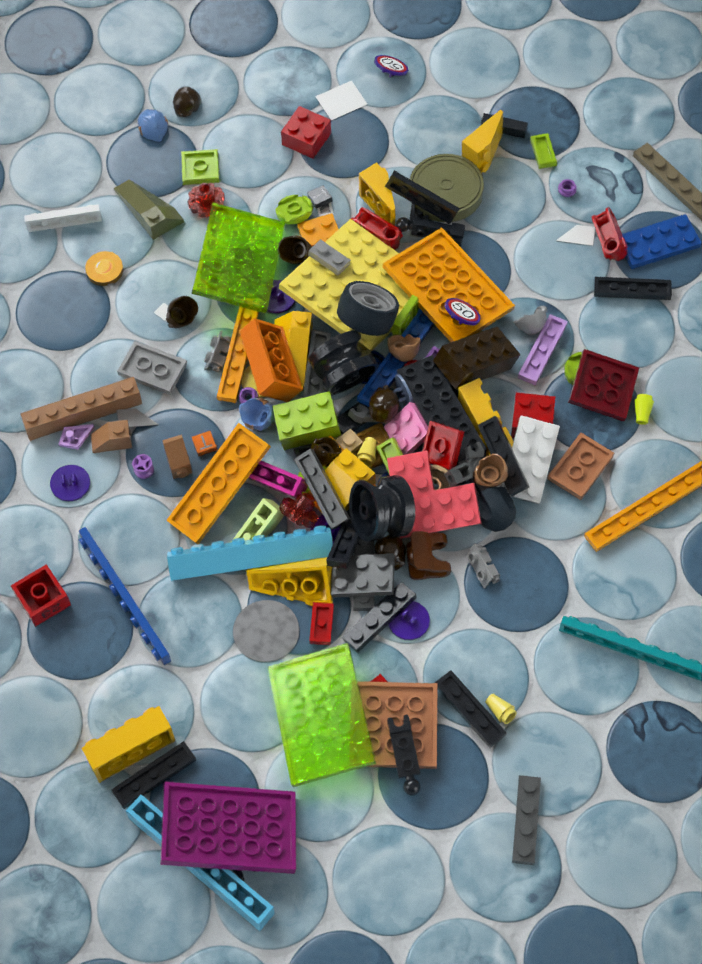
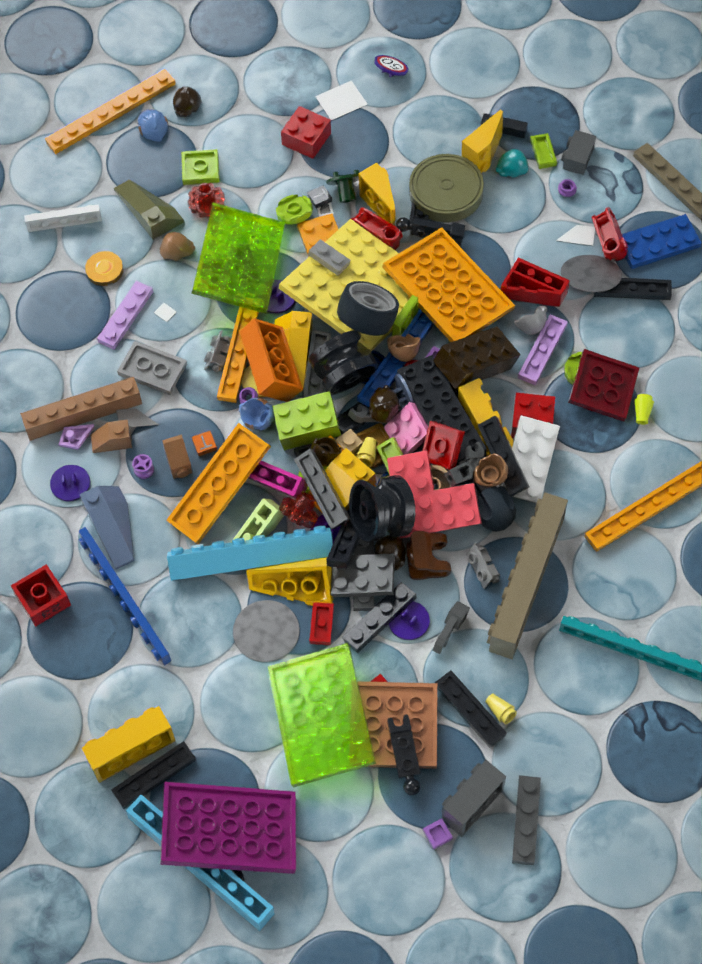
dark brown hair [166,296,199,329] -> none
dark brown hair [278,235,312,265] -> none
black plate [385,170,460,224] -> none
piece [445,298,480,325] -> none
nougat plate [547,433,615,500] -> none
none -> light orange plate [45,69,176,154]
none -> sand blue wedge [79,486,134,569]
none -> lavender plate [97,281,153,350]
none -> medium nougat hair [160,232,195,261]
none -> dark green piece [326,170,359,203]
none -> medium lavender plate [423,818,453,850]
none -> dark grey piece [432,601,470,654]
none -> dark grey brick [442,760,506,837]
none -> dark tan brick [487,492,568,660]
none -> teal hair [495,149,529,178]
none -> red wedge [500,257,570,307]
none -> dark grey brick [561,130,596,175]
none -> flat silver sticker [561,255,622,292]

